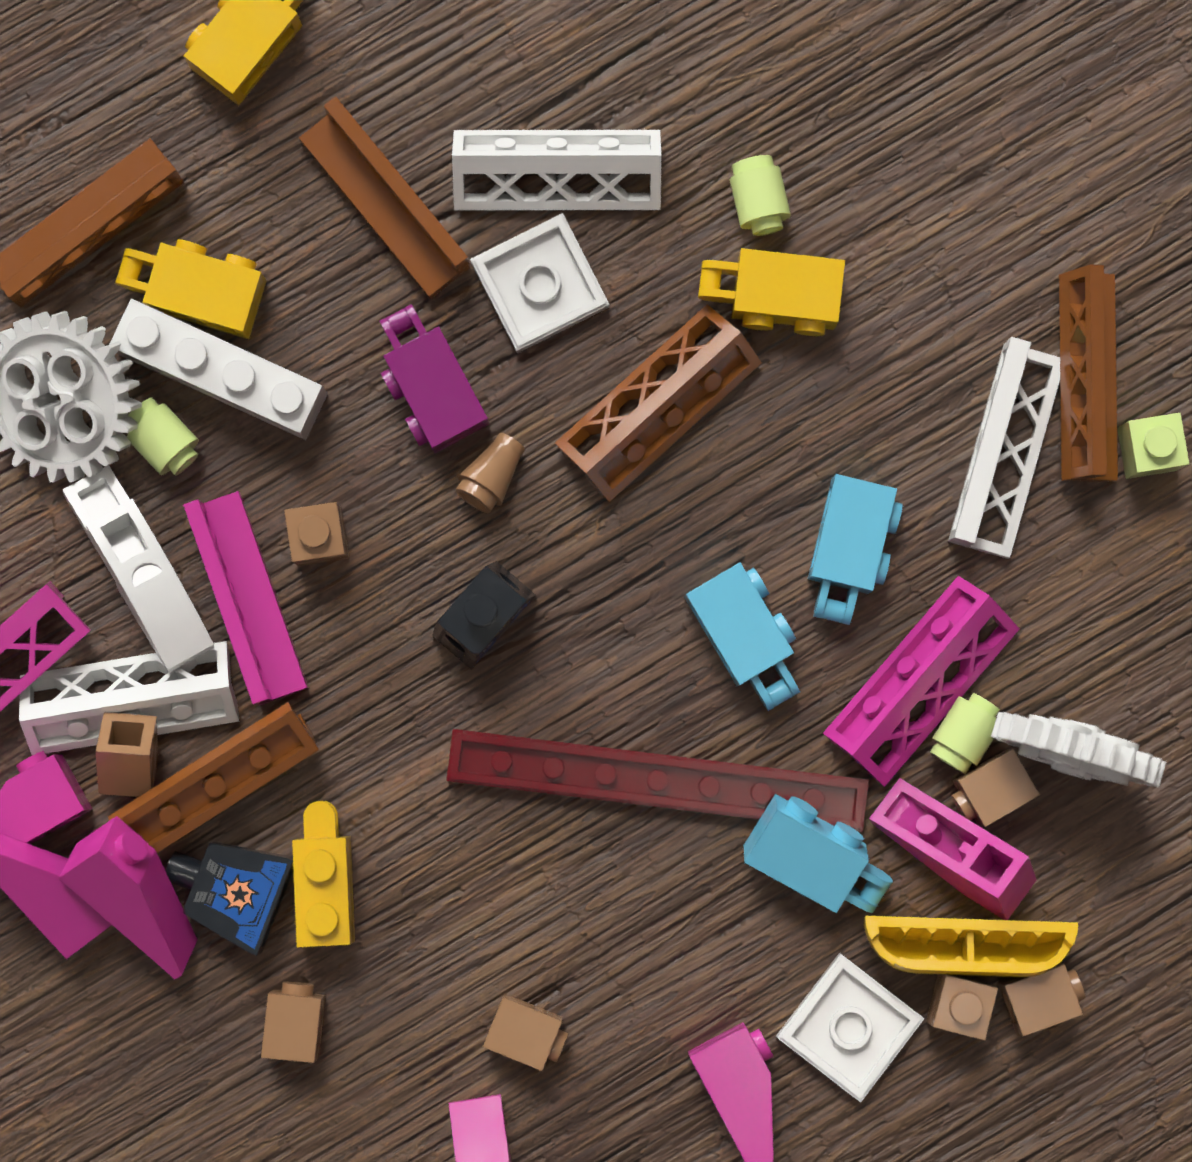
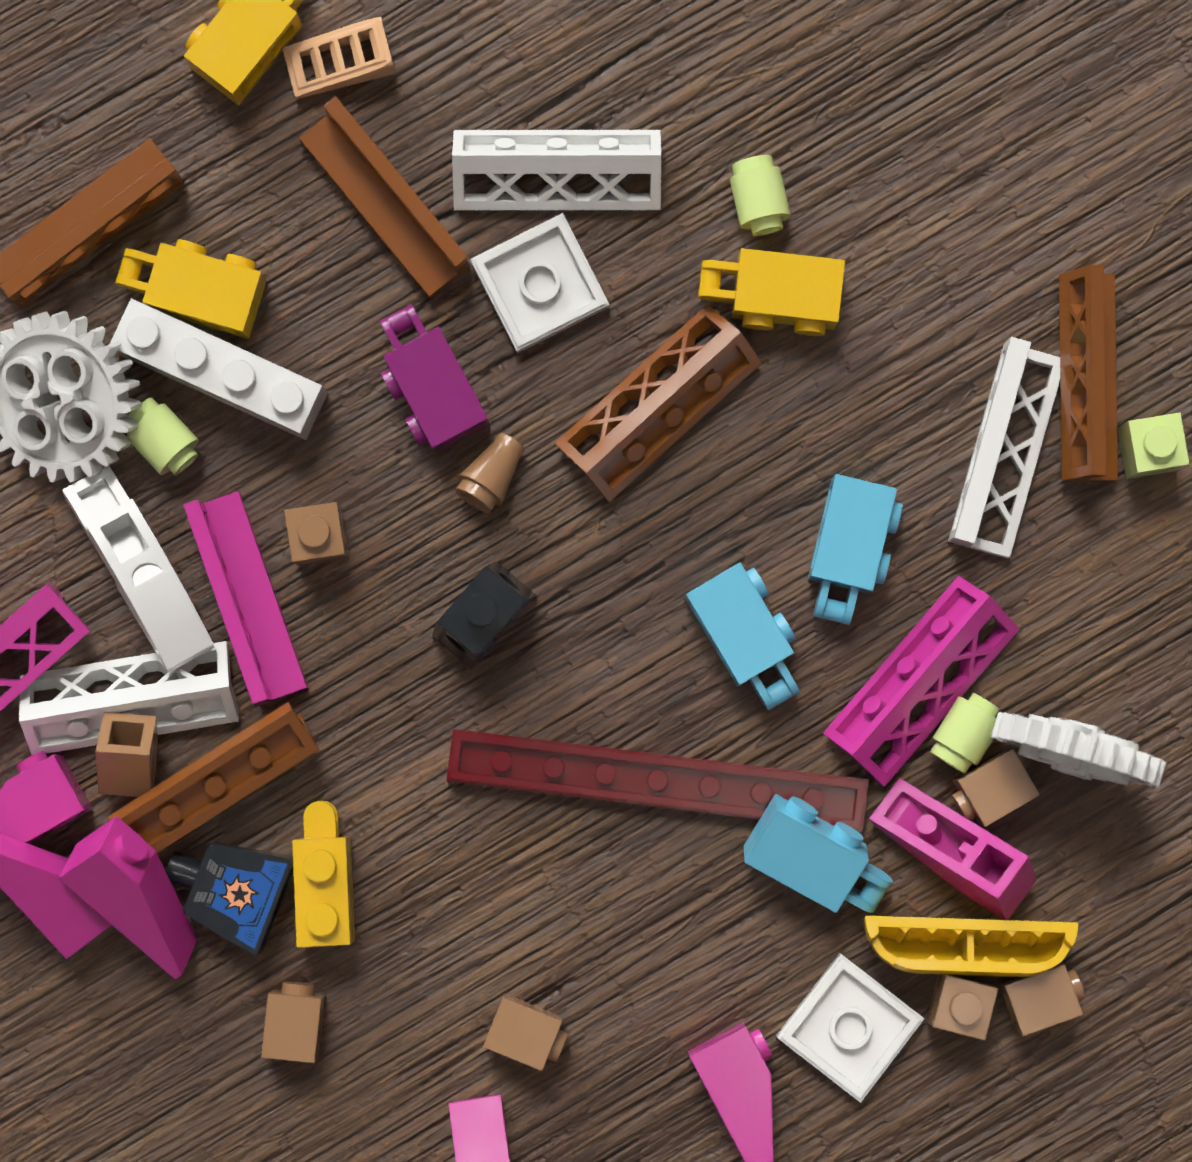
none -> light nougat slope [282,16,395,99]

